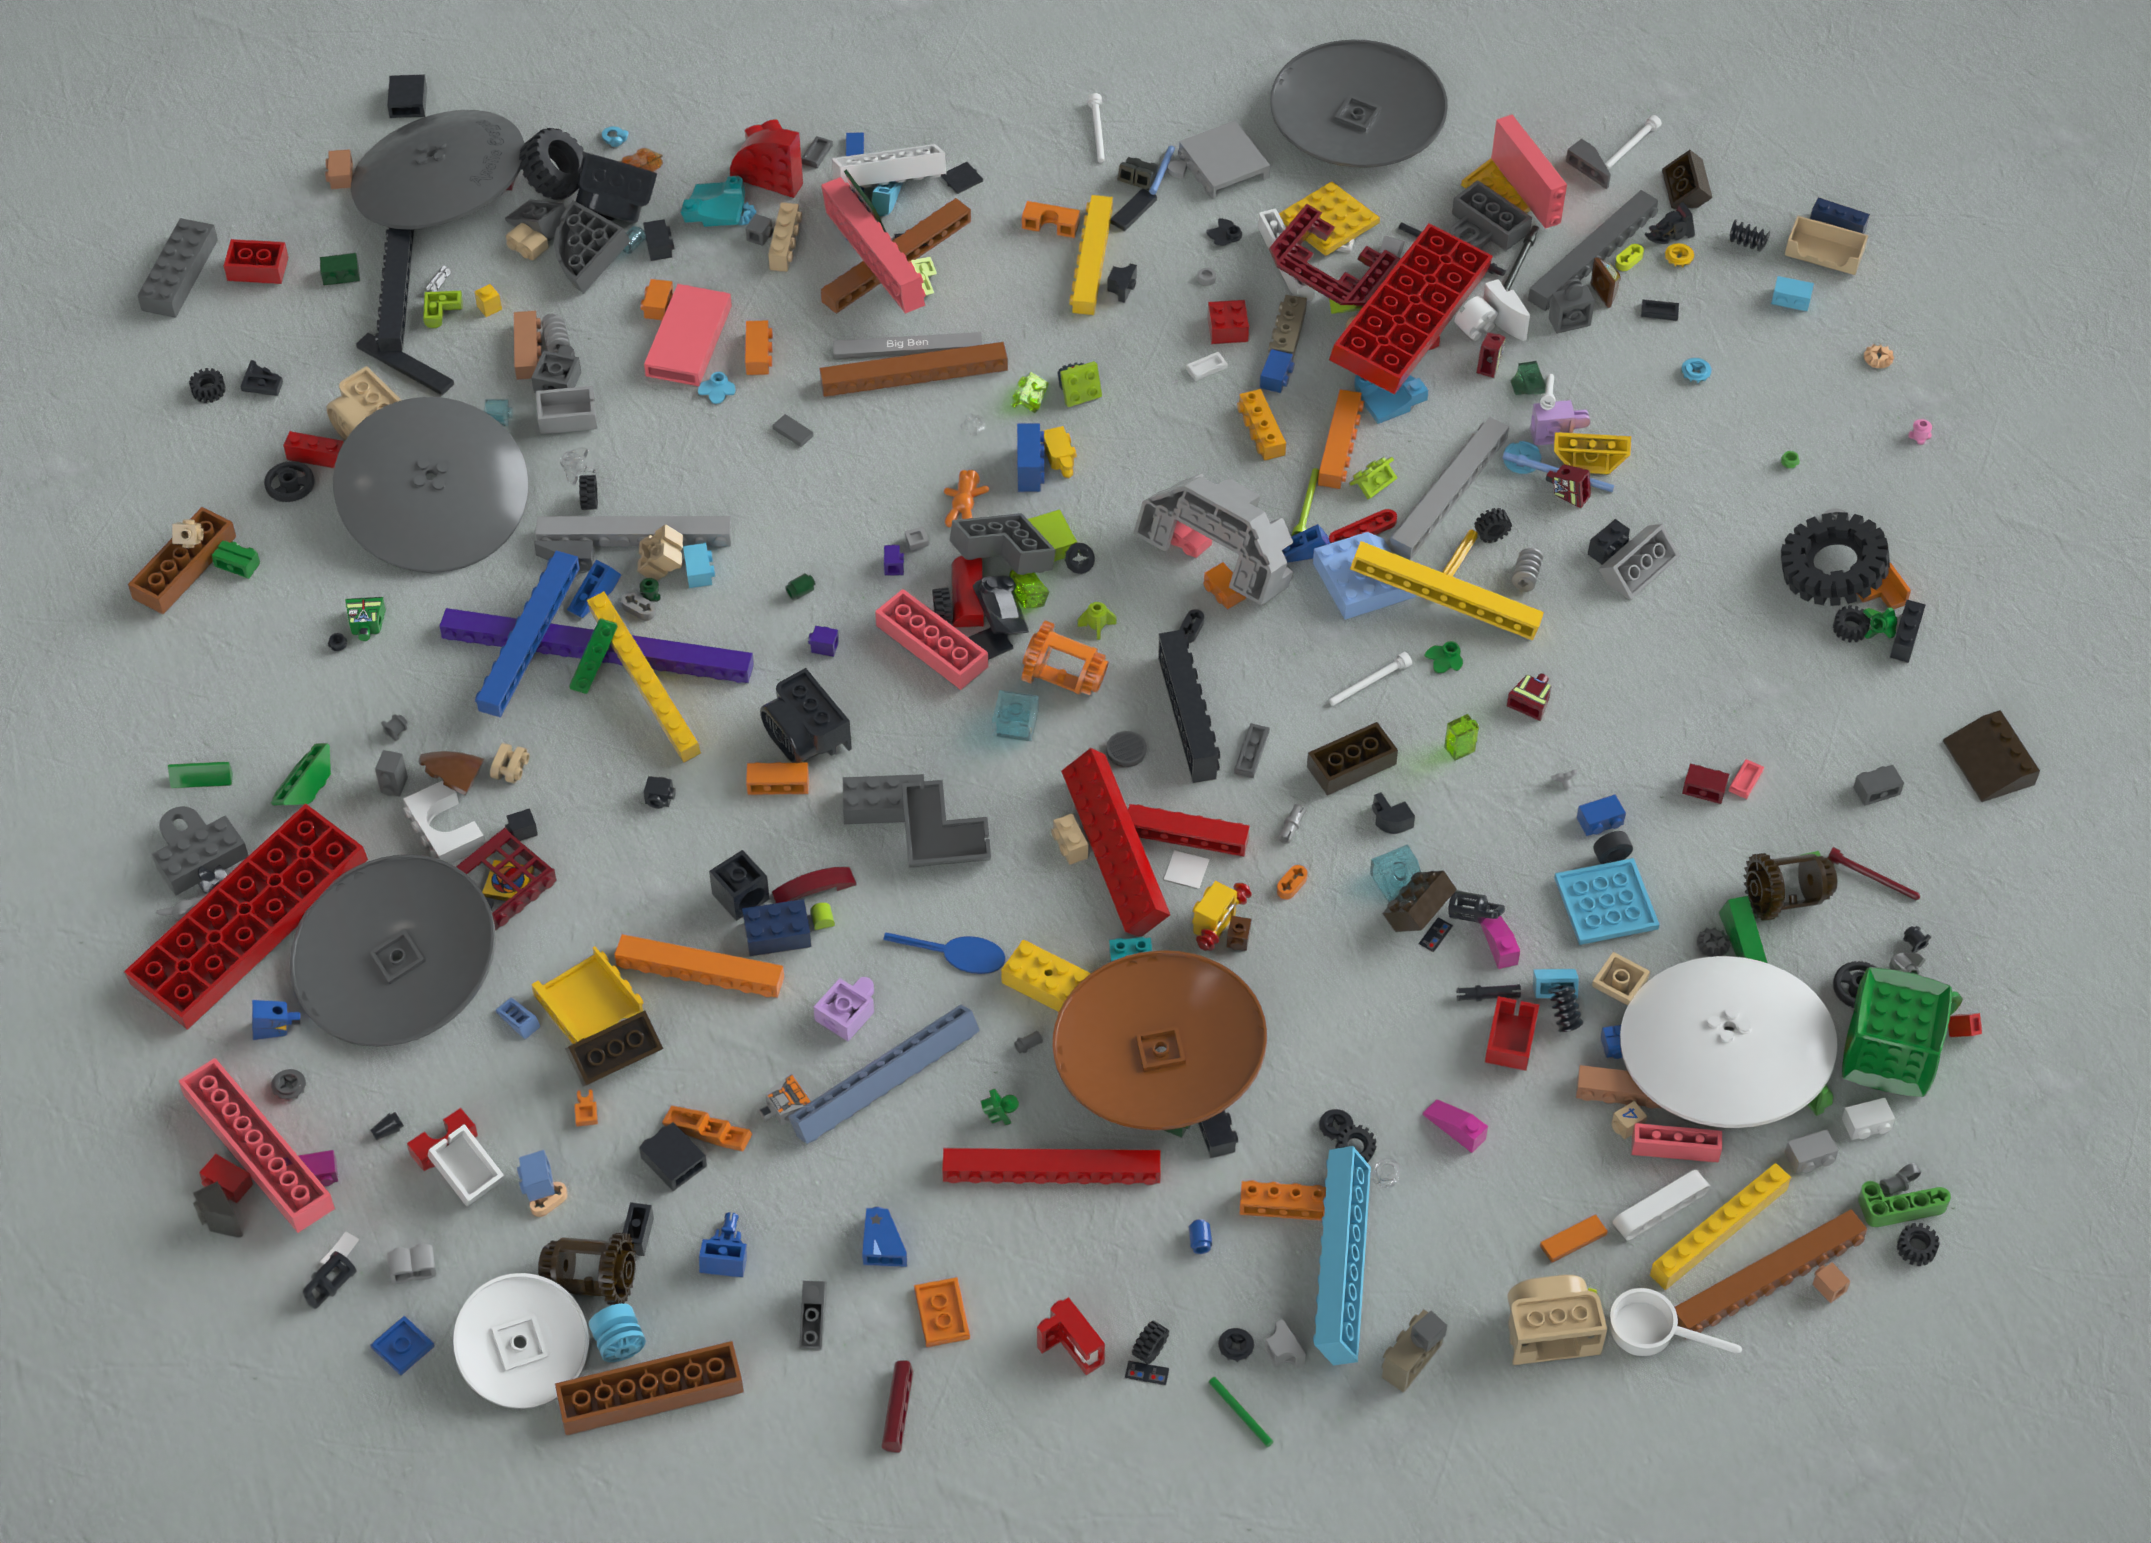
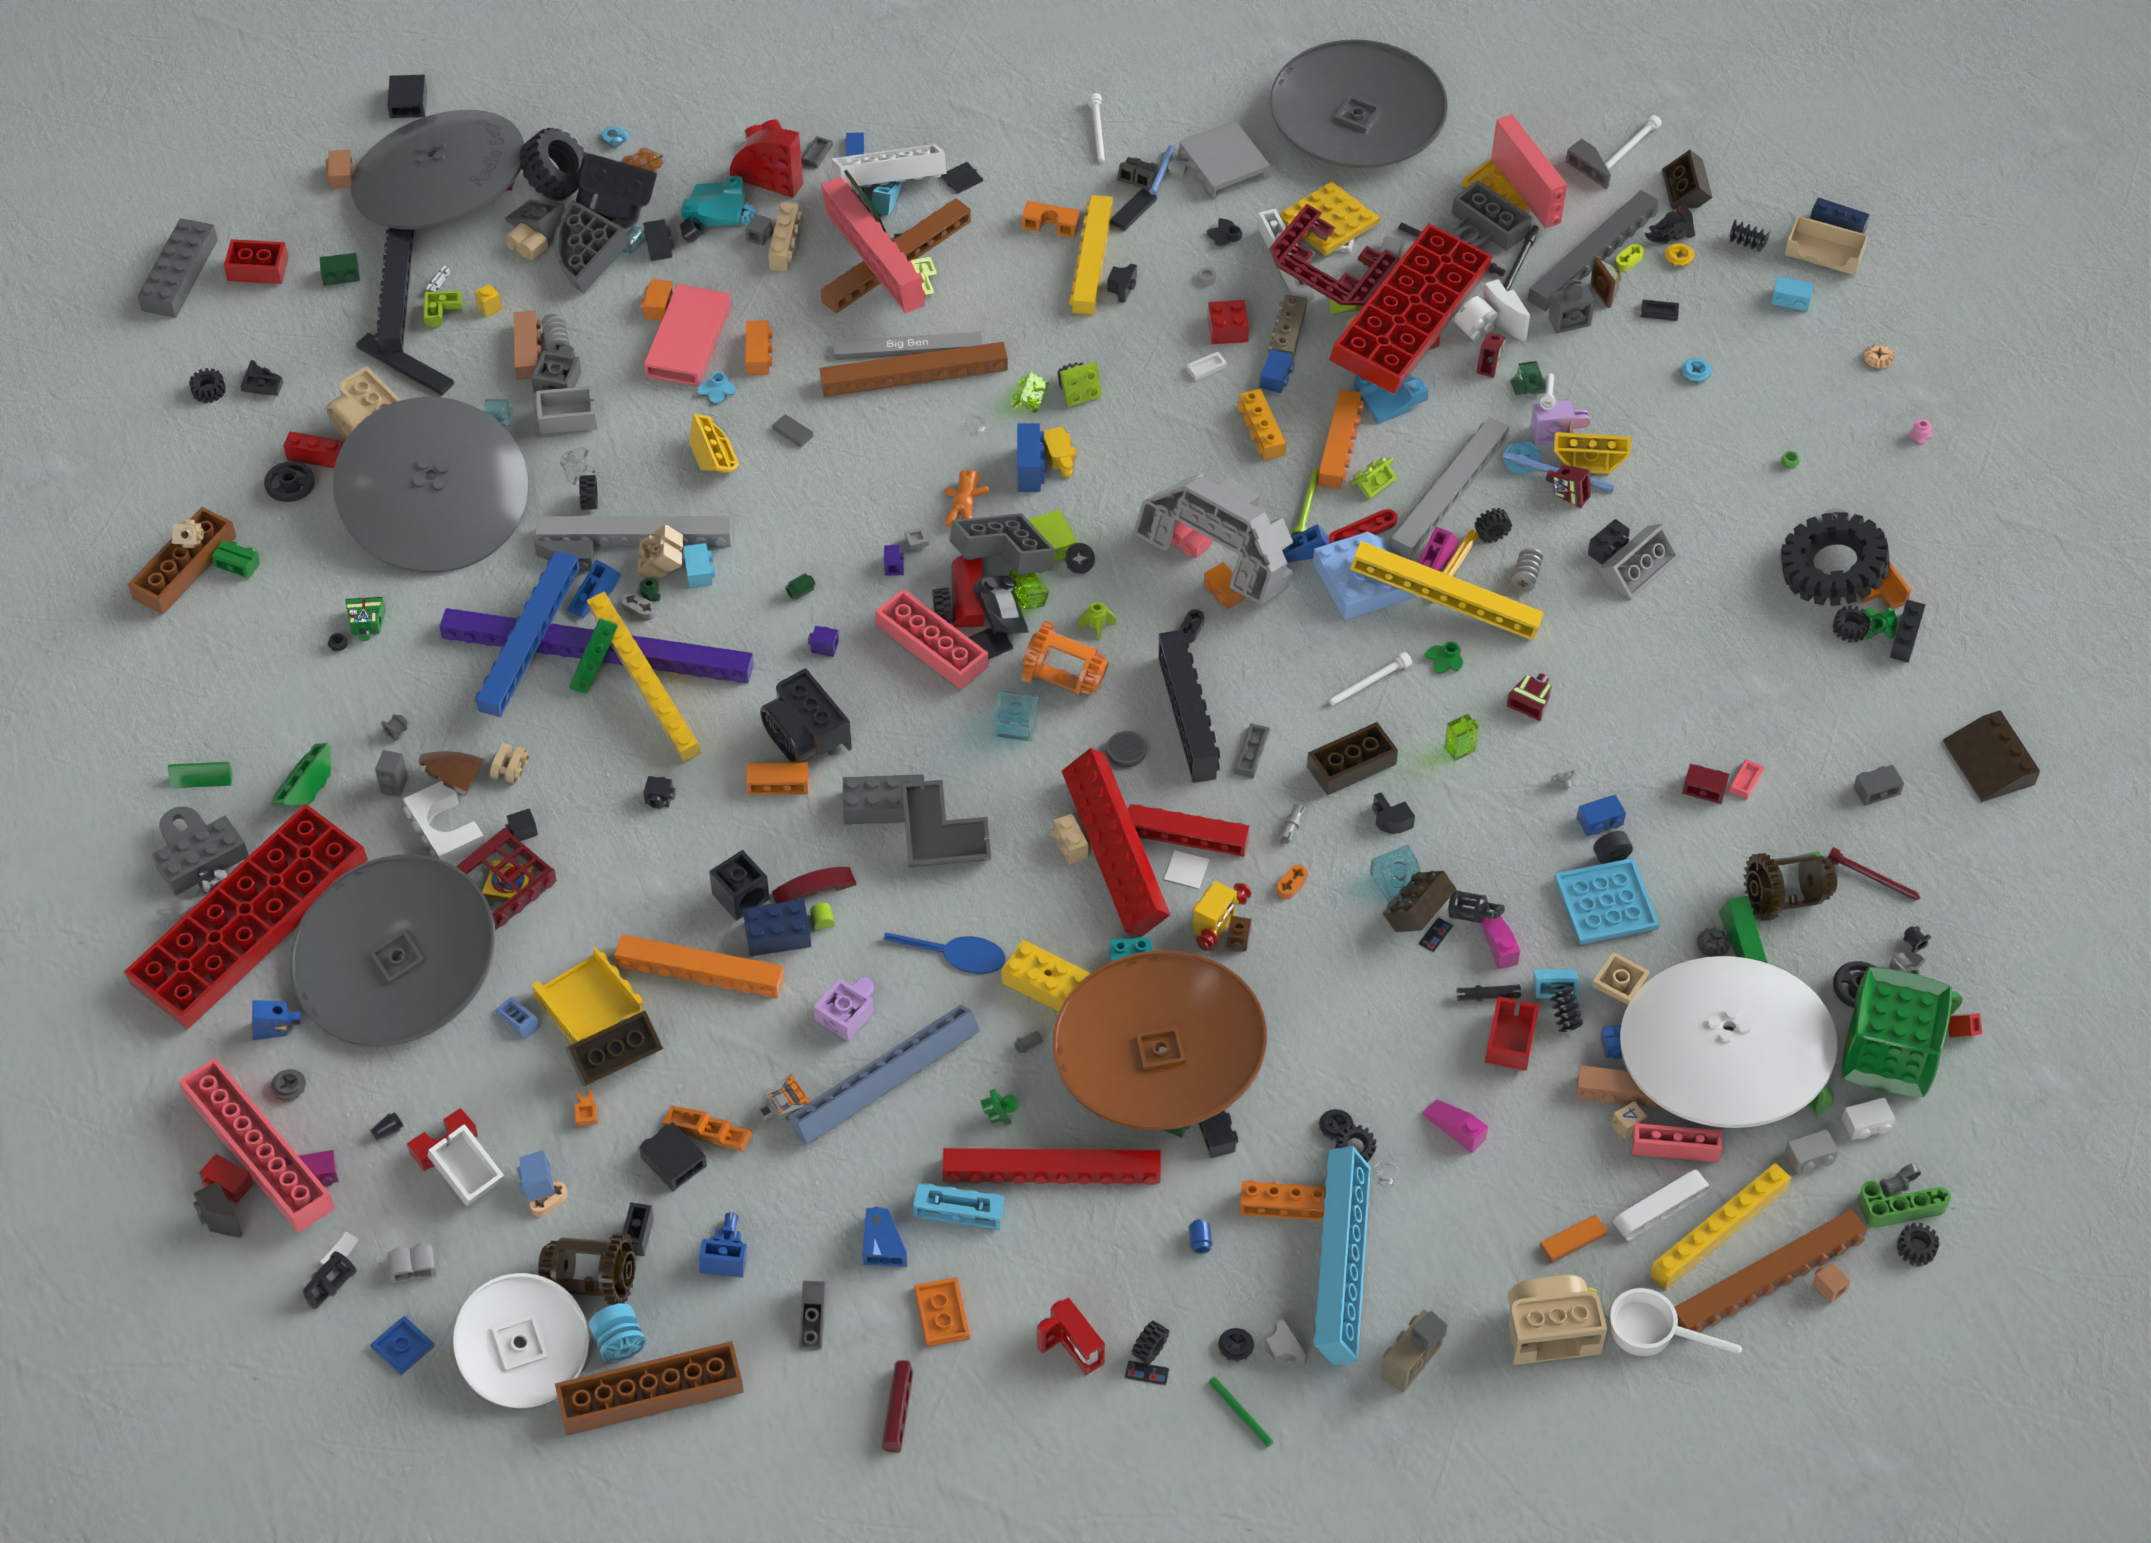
none -> black plate [680,216,704,242]
none -> yellow wedge [689,414,739,473]
none -> medium azure brick [913,1183,1004,1230]
none -> dark pink slope [1418,527,1459,571]

